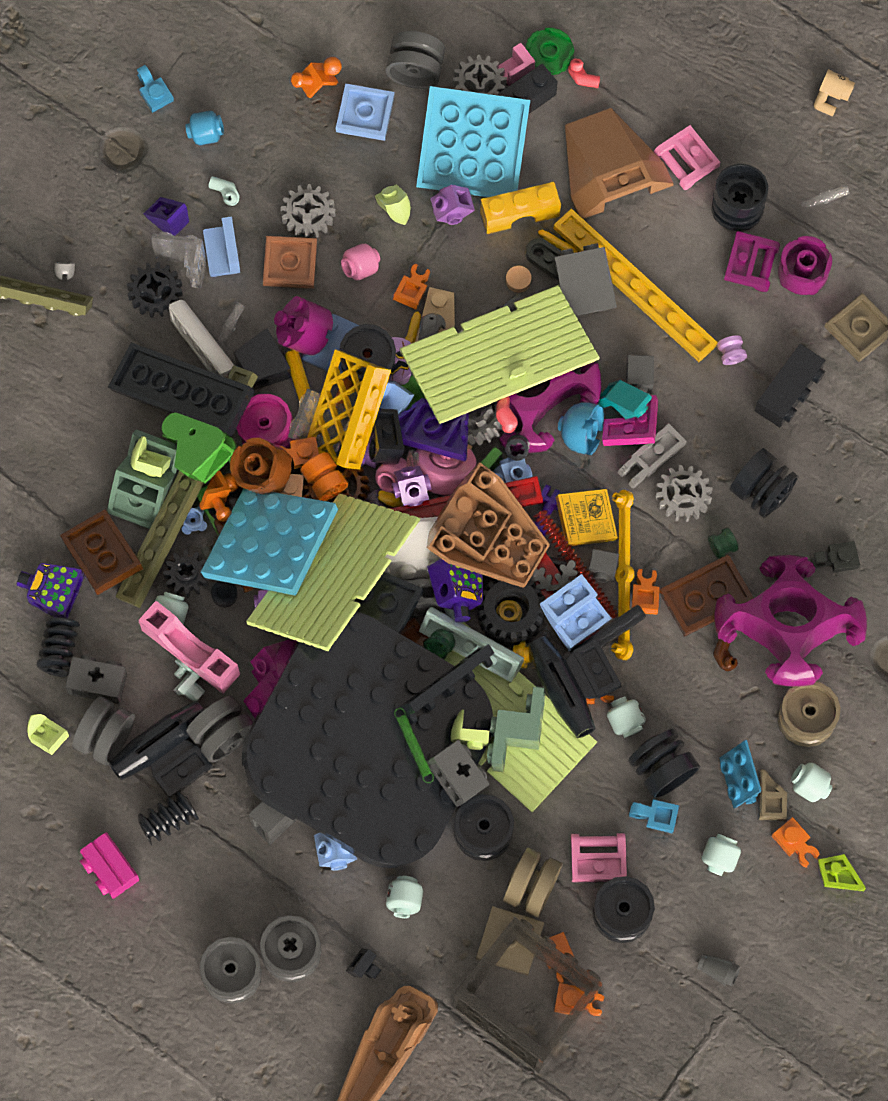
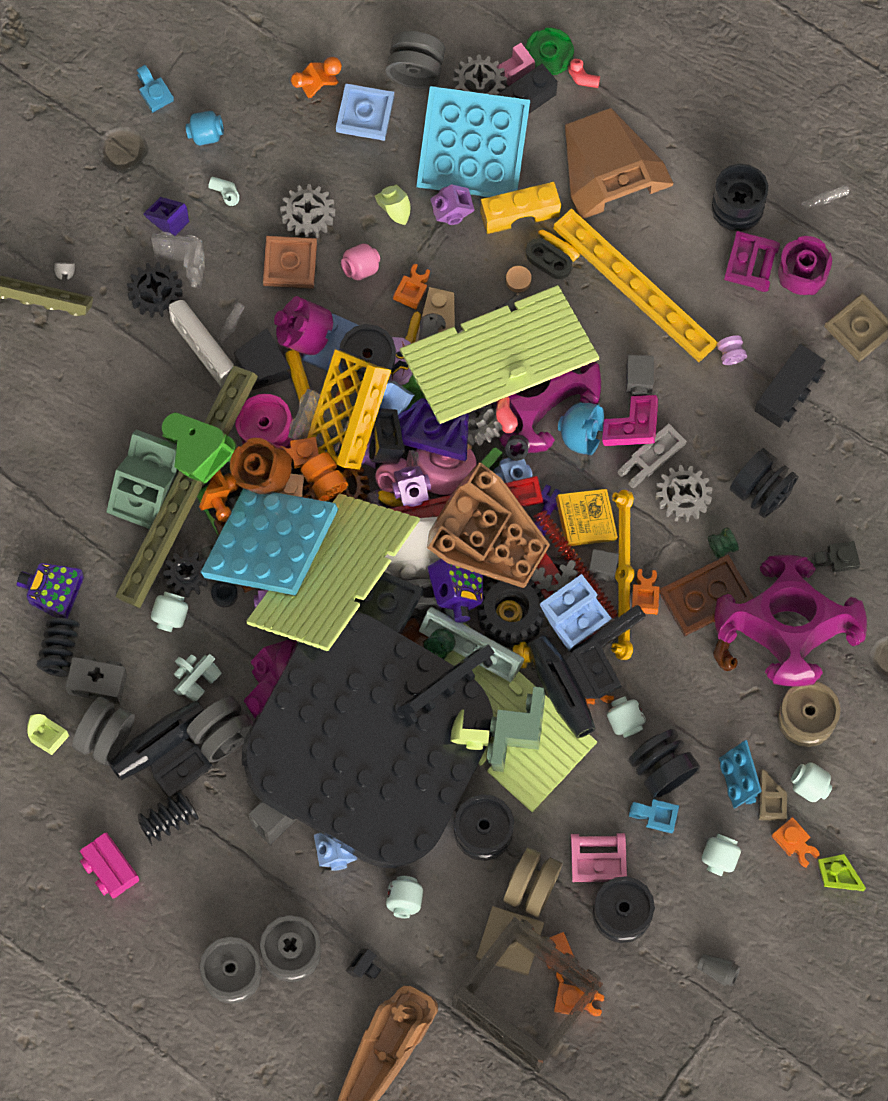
reddish brown plate [60,509,143,595] -> none
black plate [108,342,255,437] -> none
yellowish green plate [130,436,171,477] -> none
bright pink arch [138,601,240,694] -> none
light blue plate [182,507,207,535] -> none
light blue panel [203,217,240,277] -> none
bright green piece [394,708,434,783] -> none
dark grey brick [427,740,490,807] -> none
dark grey brick [553,243,617,316] -> none
teal slope [598,380,652,419] -> none
bright pink plate [654,125,720,190] -> none
tan piece [814,69,855,116] -> none

